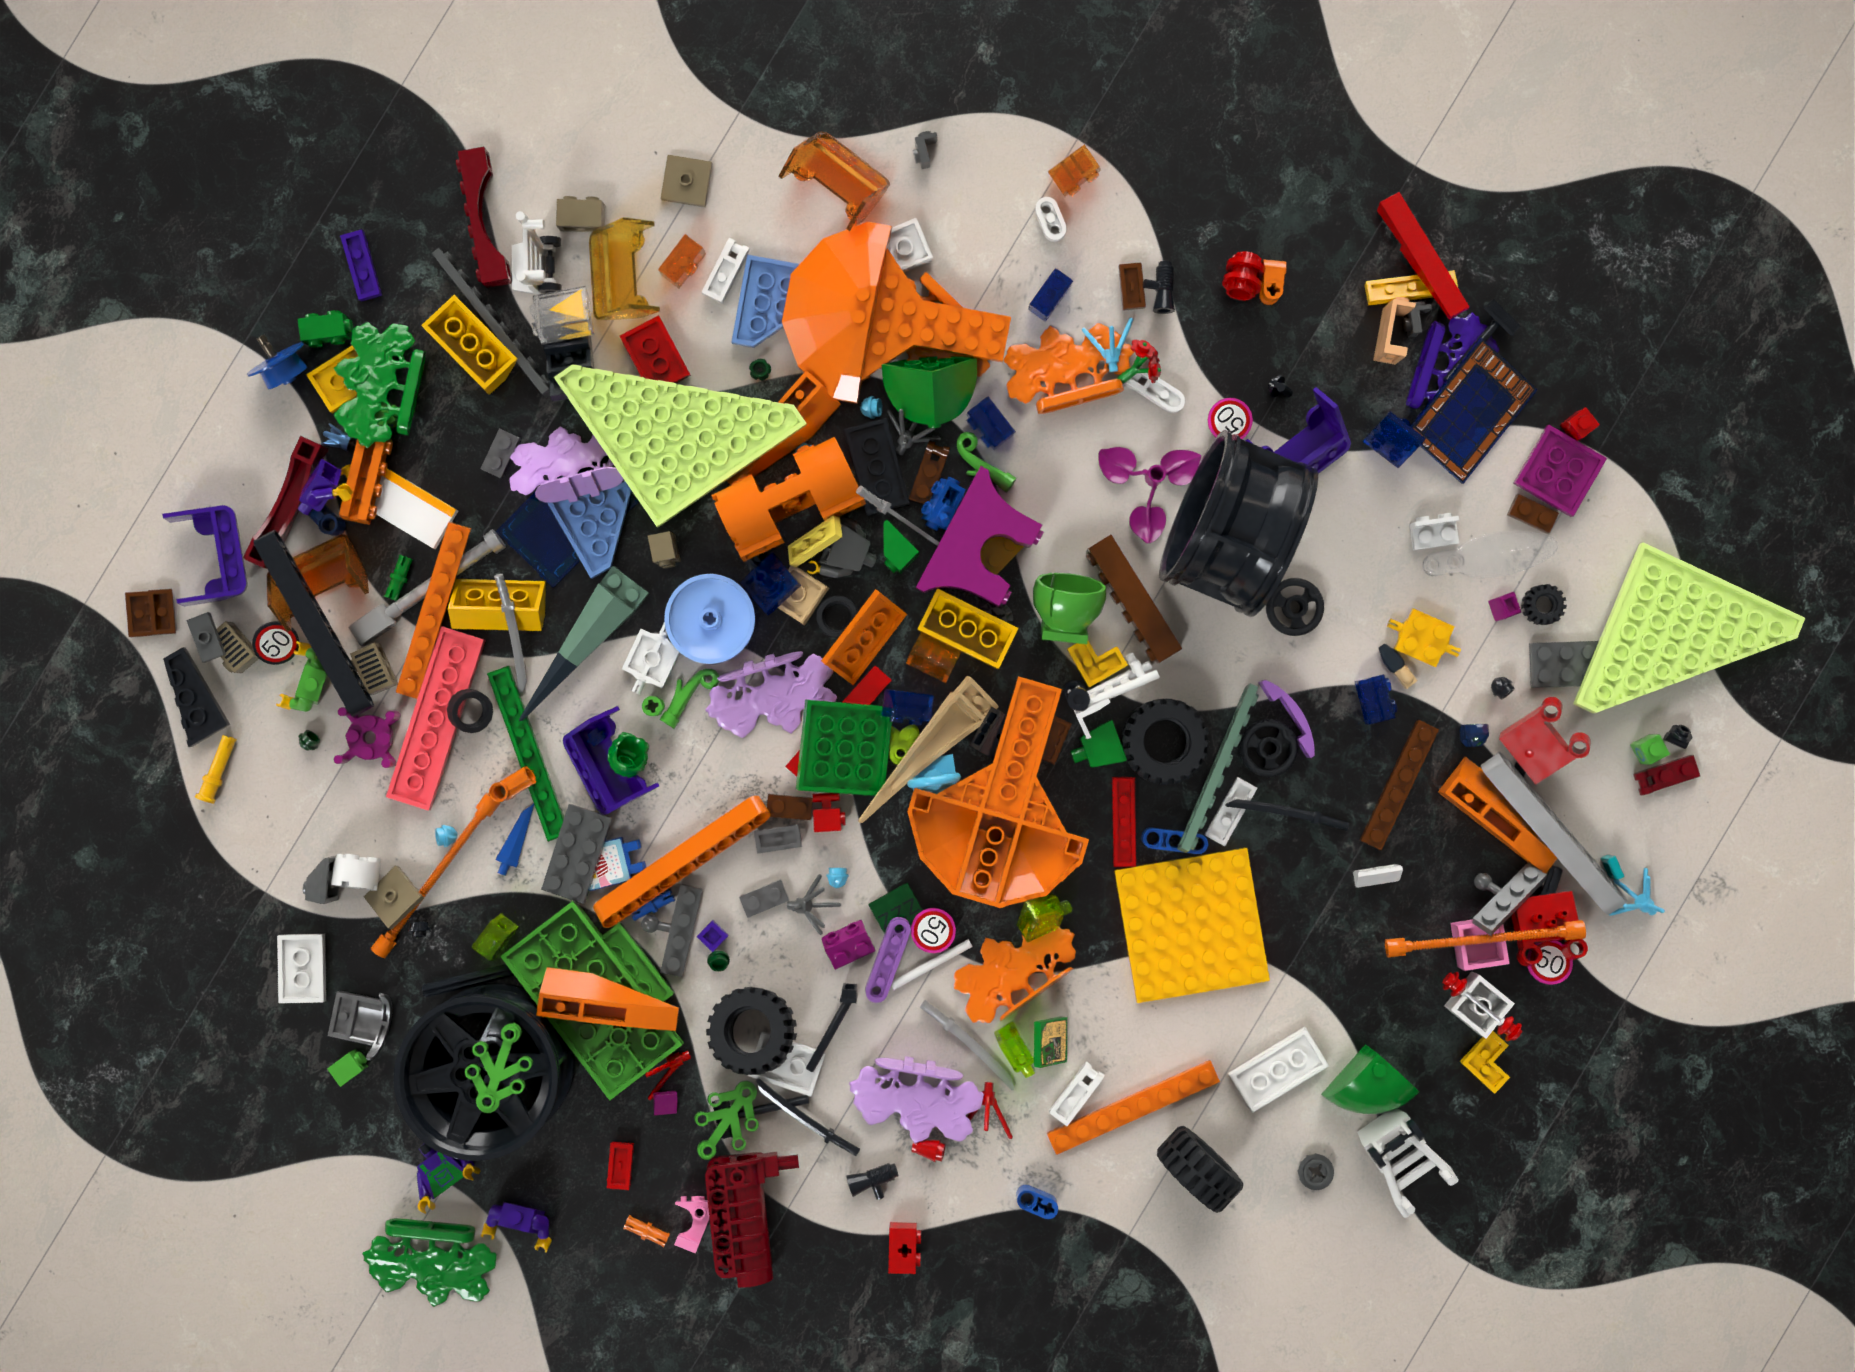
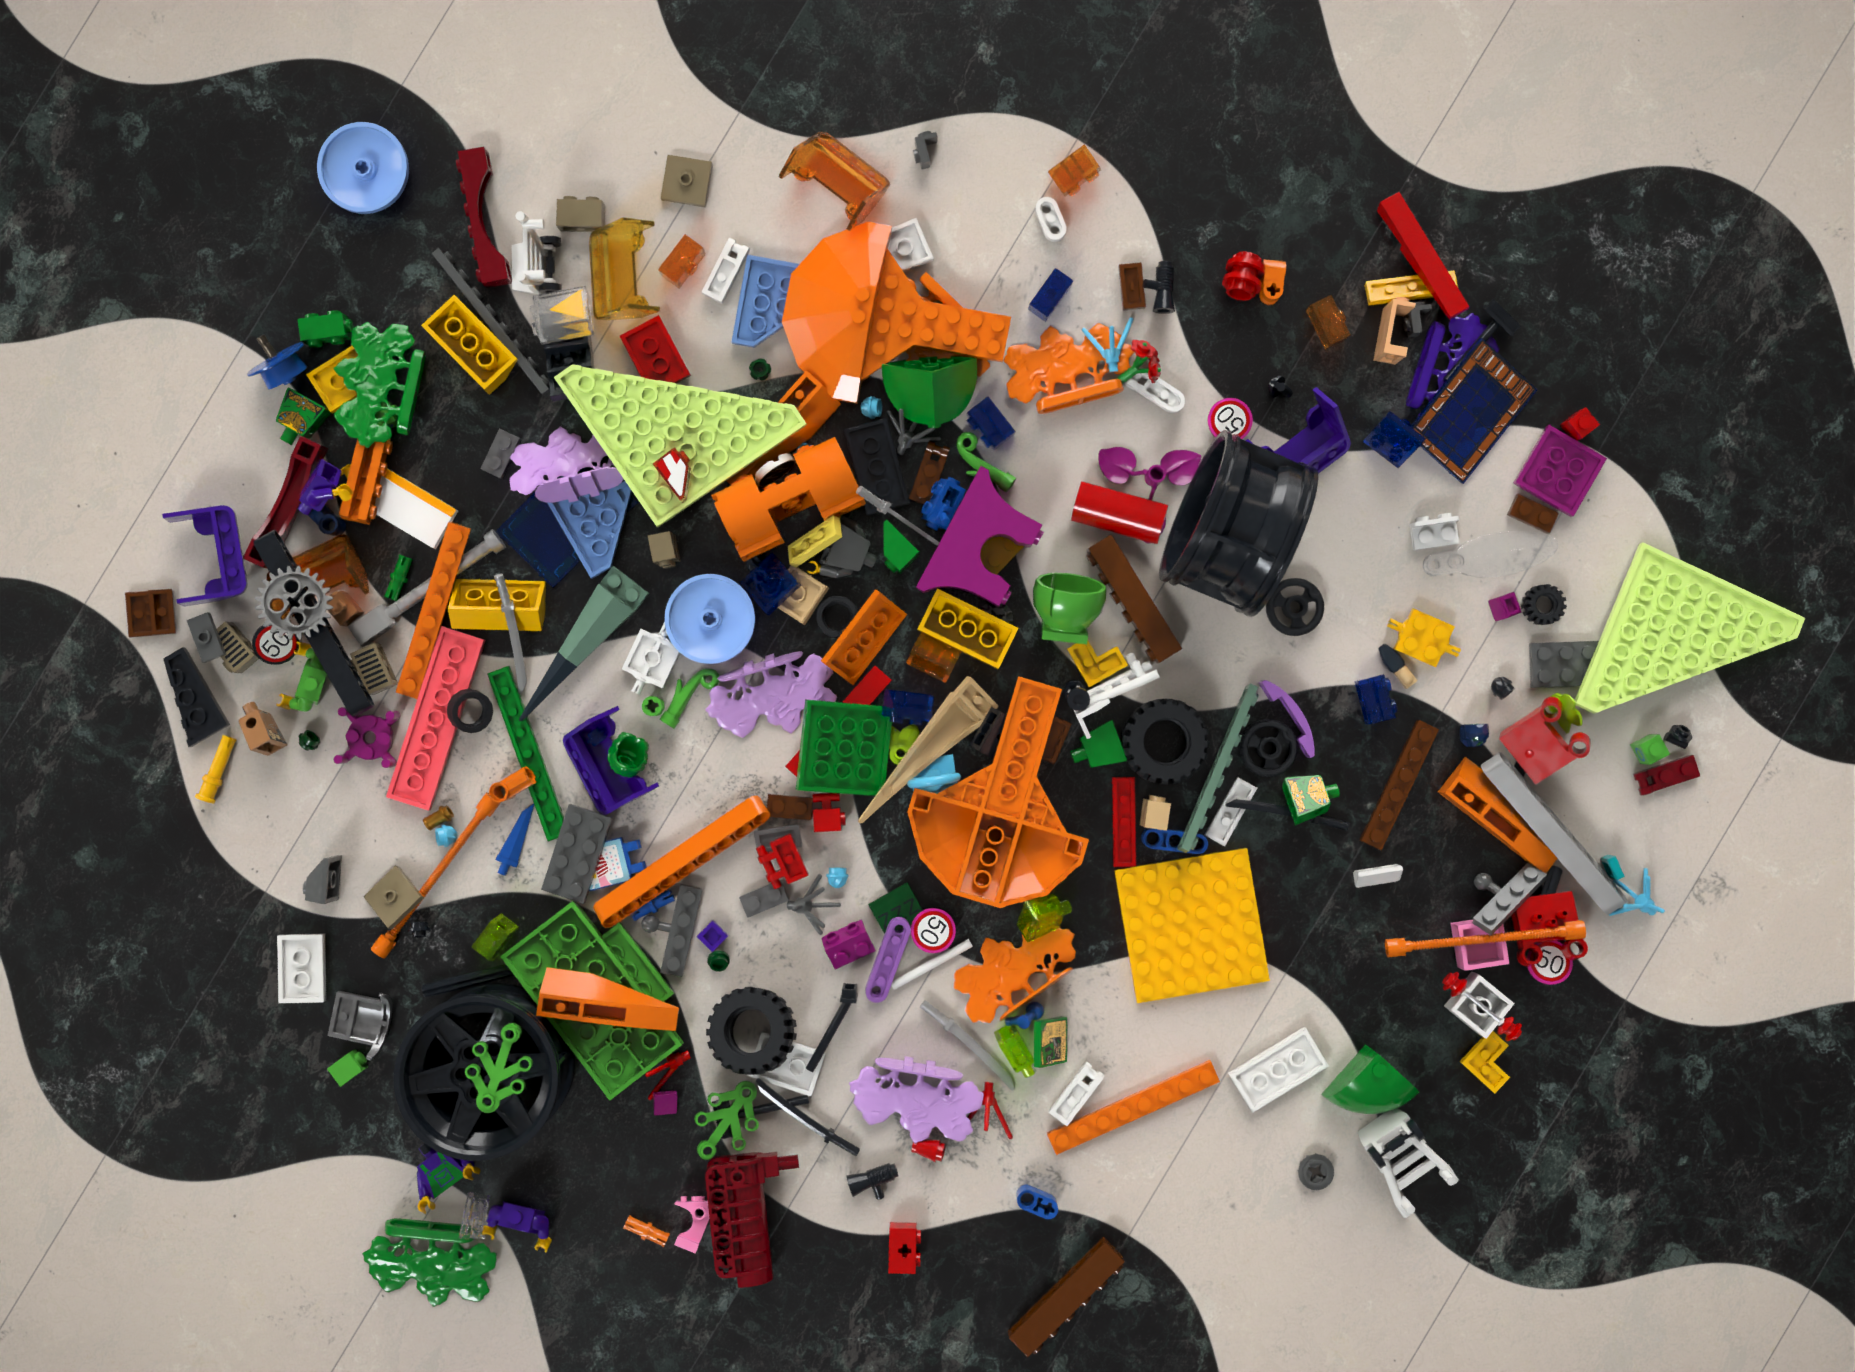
flat silver piece [321,423,356,452] -> none
white brick [331,854,381,891] -> none
dark purple plate [340,229,382,302] -> none
red plate [607,1141,634,1190] -> none
black tyre [1157,1126,1243,1213] -> none
none -> medium nougat torso [239,702,287,756]
none -> light grey gear [255,566,333,640]
none -> torso [276,387,331,445]
none -> light blue dish [317,122,409,214]
none -> medium nougat brick [327,591,364,627]
none -> pearl gold pin [423,805,454,831]
none -> clear plate [459,1192,490,1241]
none -> slope [653,447,691,503]
none -> tile [754,453,796,487]
none -> red plate [756,833,809,889]
none -> blue piece [1005,1002,1044,1029]
none -> reddish brown brick [1008,1236,1124,1357]
none -> red brick [1071,481,1168,544]
none -> tan brick [1139,795,1171,831]
none -> green torso [1282,775,1340,825]
none -> clear orange brick [1306,295,1351,350]
none -> lime plate [1548,693,1583,734]

